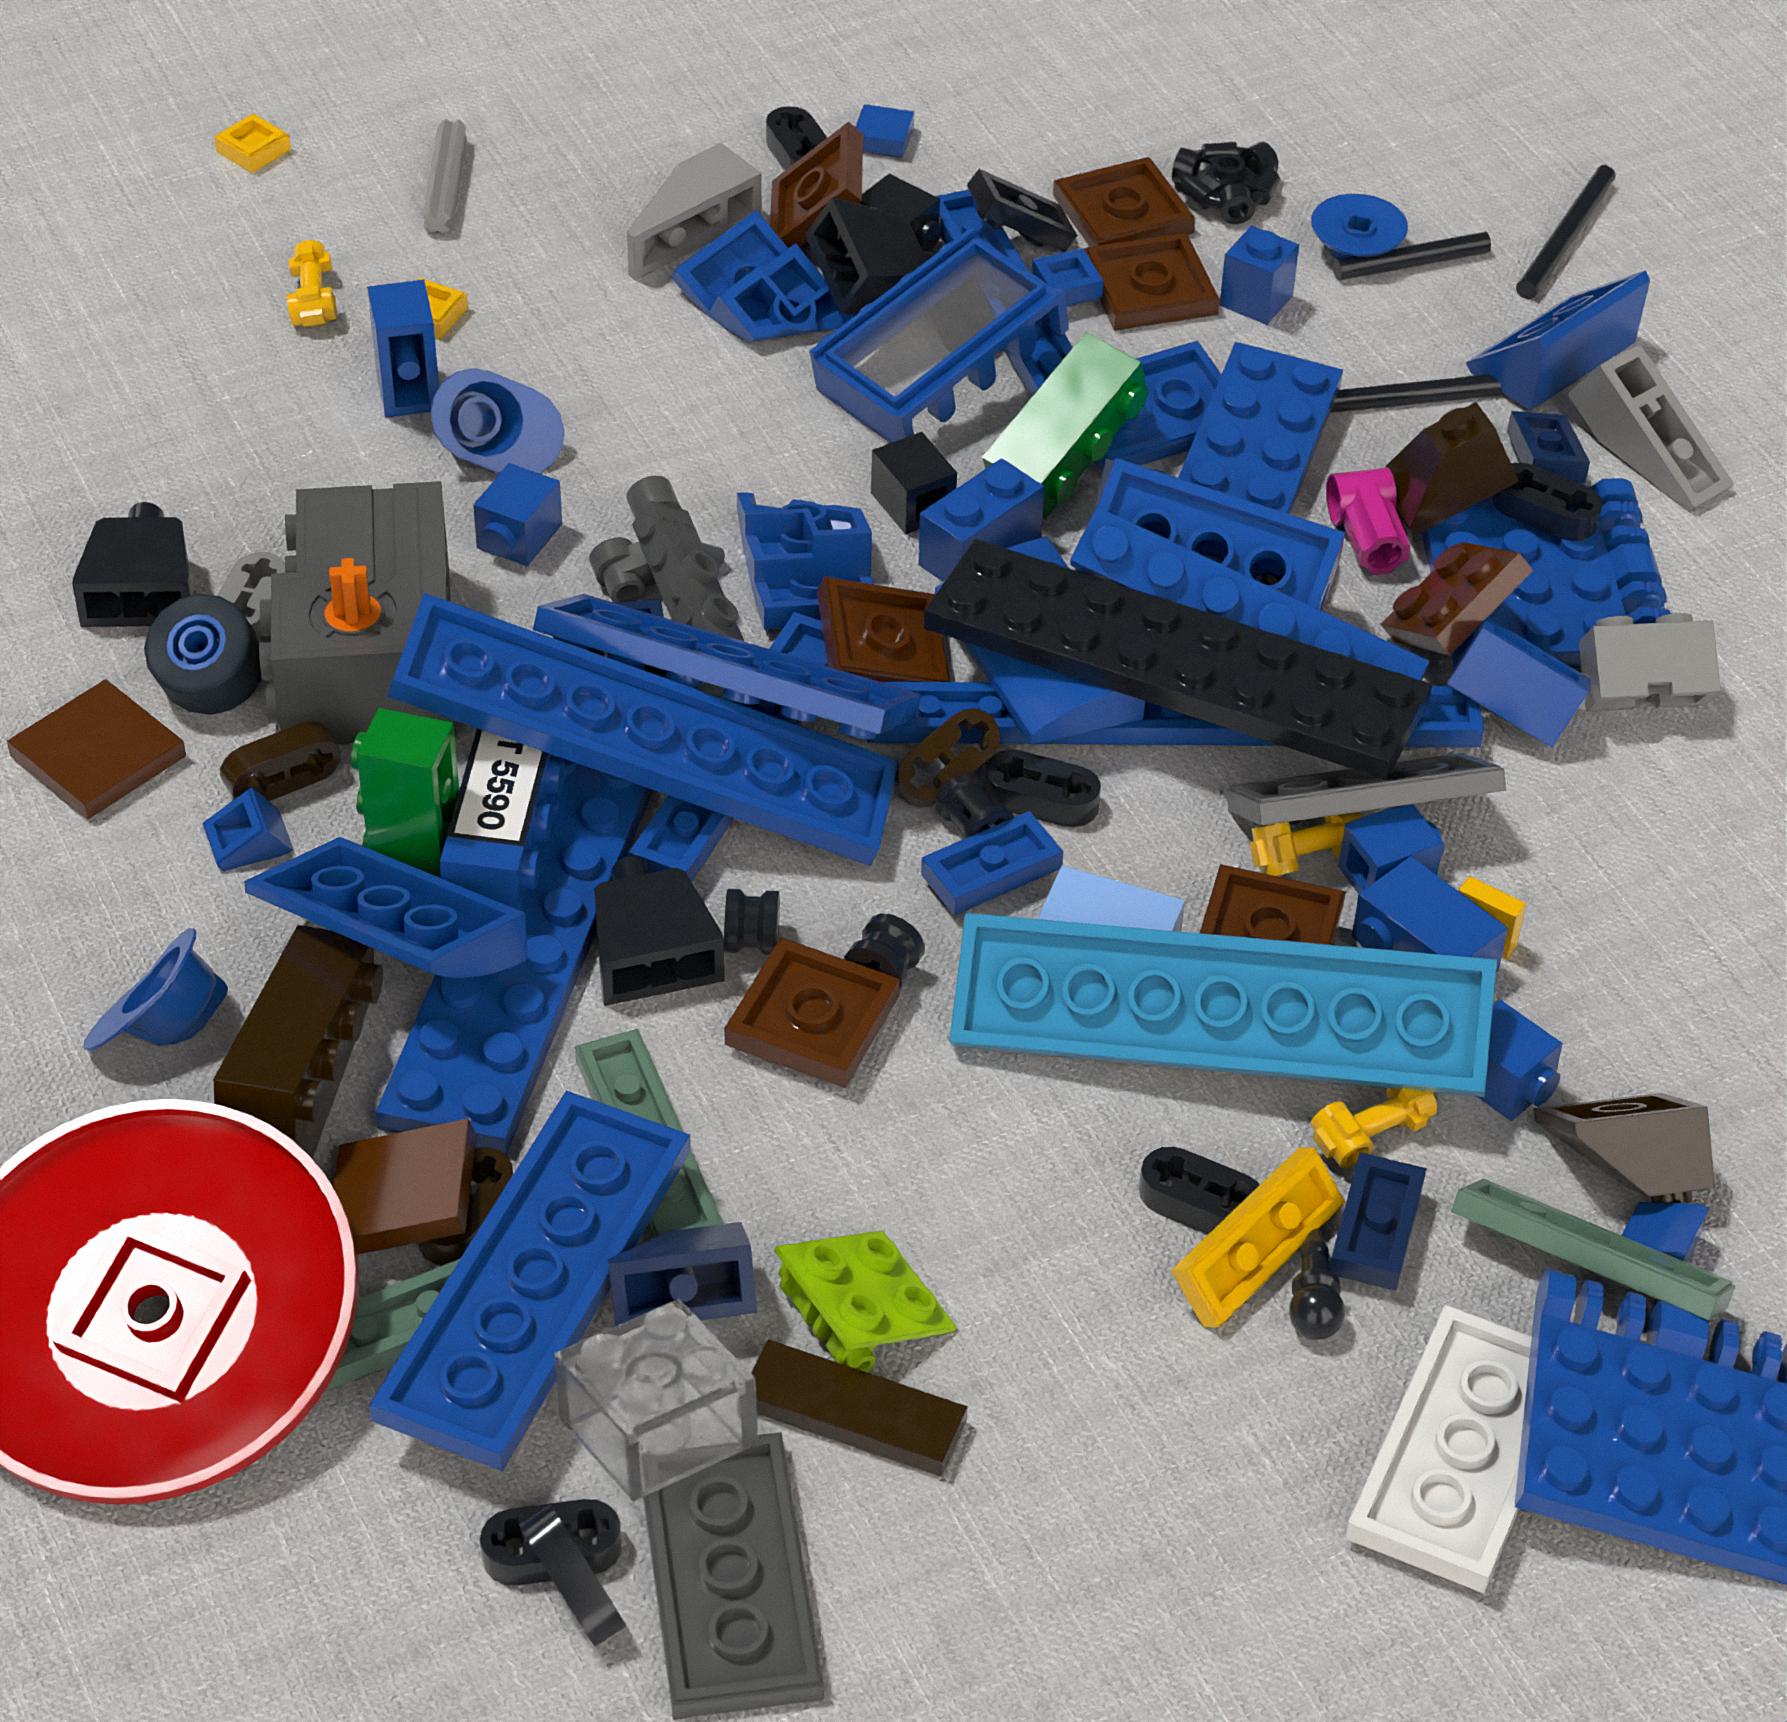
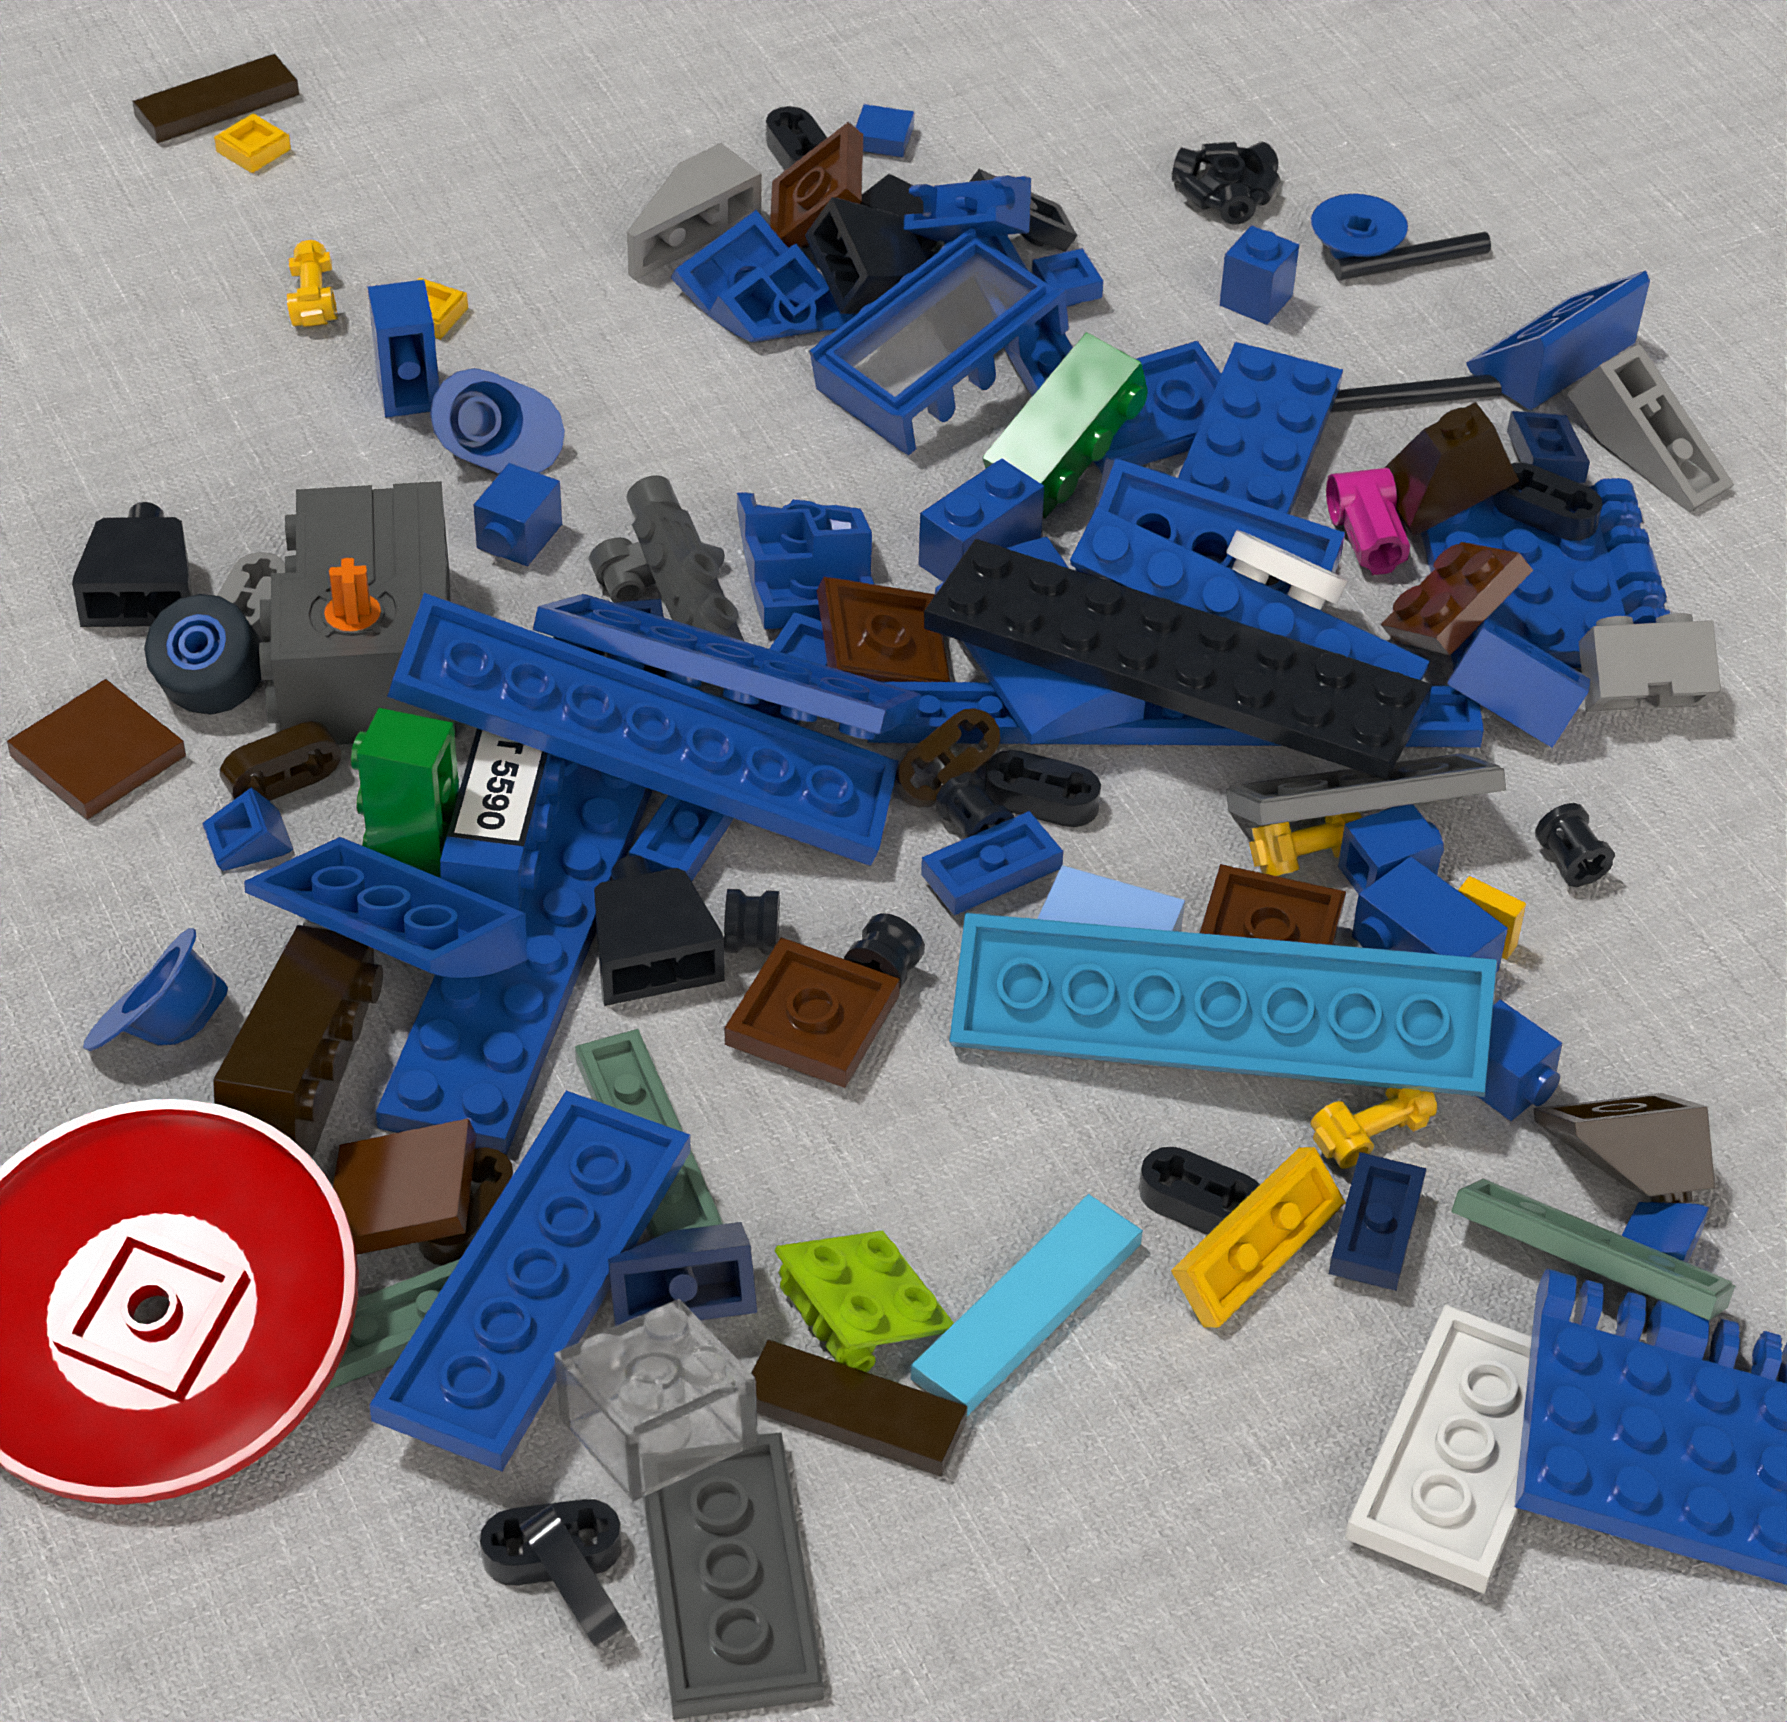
light grey axle [423,119,467,234] -> none
black brick [871,432,957,534] -> none
reddish brown tile [1053,157,1196,247] -> none
reddish brown tile [1084,233,1220,331] -> none
black bar [1289,1229,1345,1340] -> none
black bar [1516,165,1616,299] -> none
none -> dark brown tile [132,53,299,143]
none -> blue hinge [904,175,1032,242]
none -> medium azure tile [911,1194,1143,1416]
none -> white plate [1226,530,1348,610]
none -> black bush [1535,803,1615,887]

